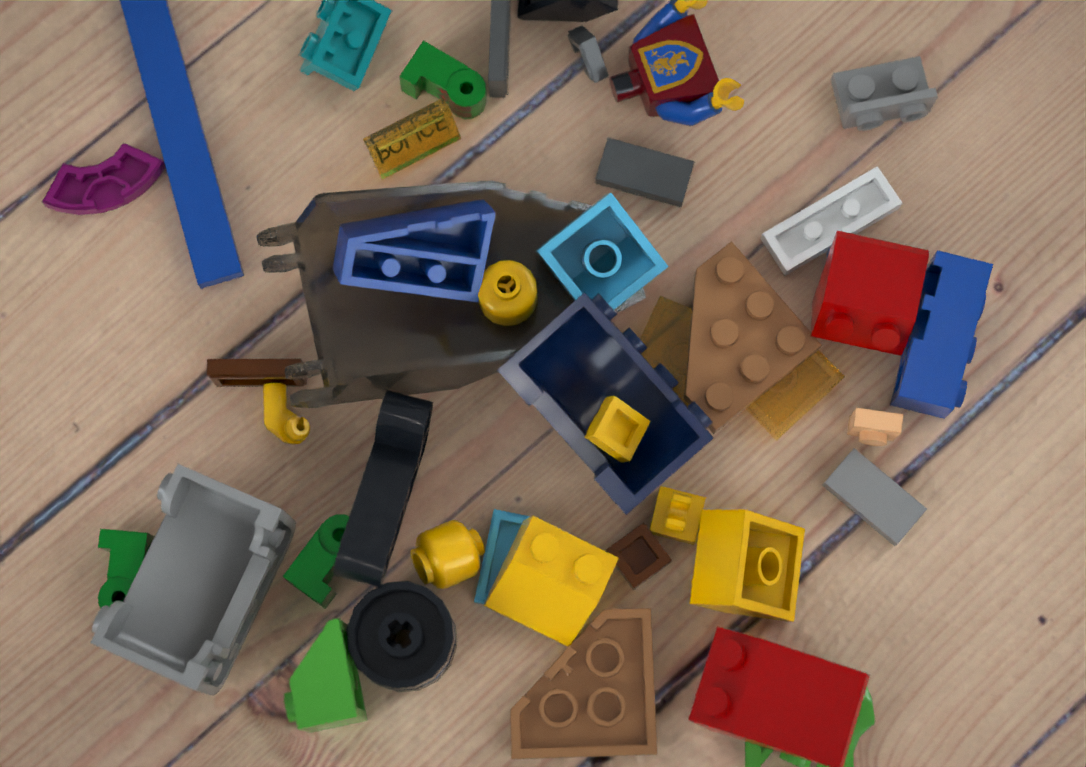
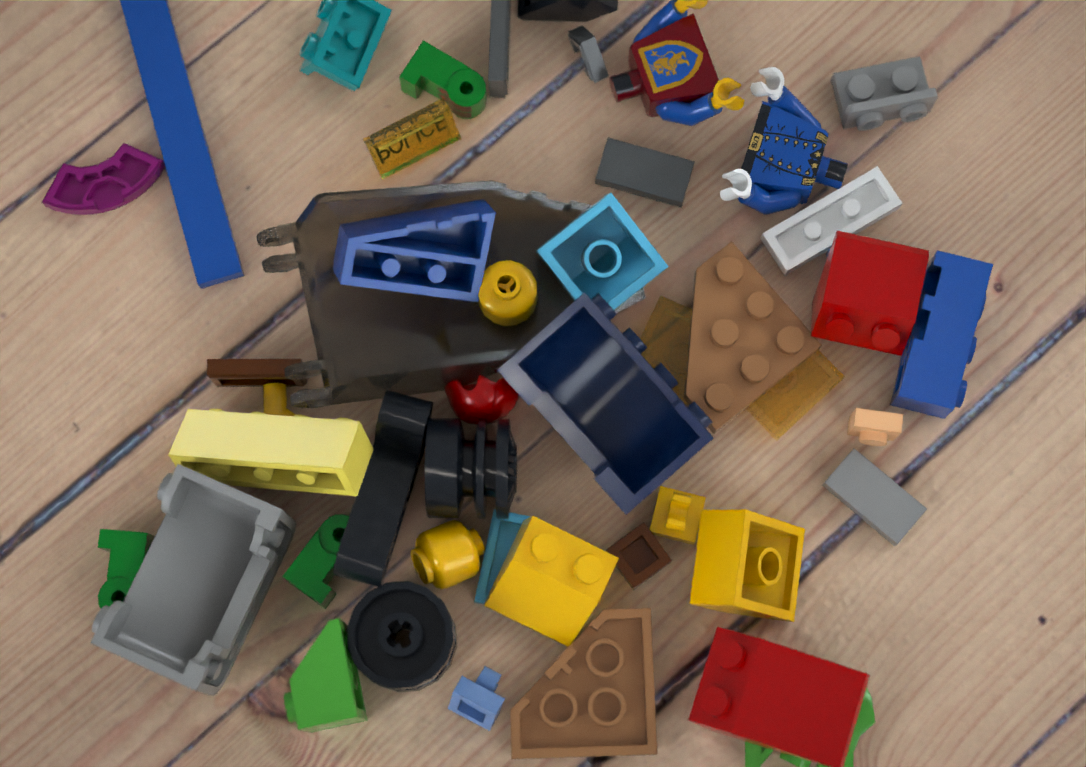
yellow tile [585,396,651,463] -> none
none -> light yellow brick [168,408,374,496]
none -> black wheel [425,418,517,519]
none -> red hair [444,375,519,425]
none -> medium blue tile [448,666,505,731]
none -> blue torso [720,67,848,215]

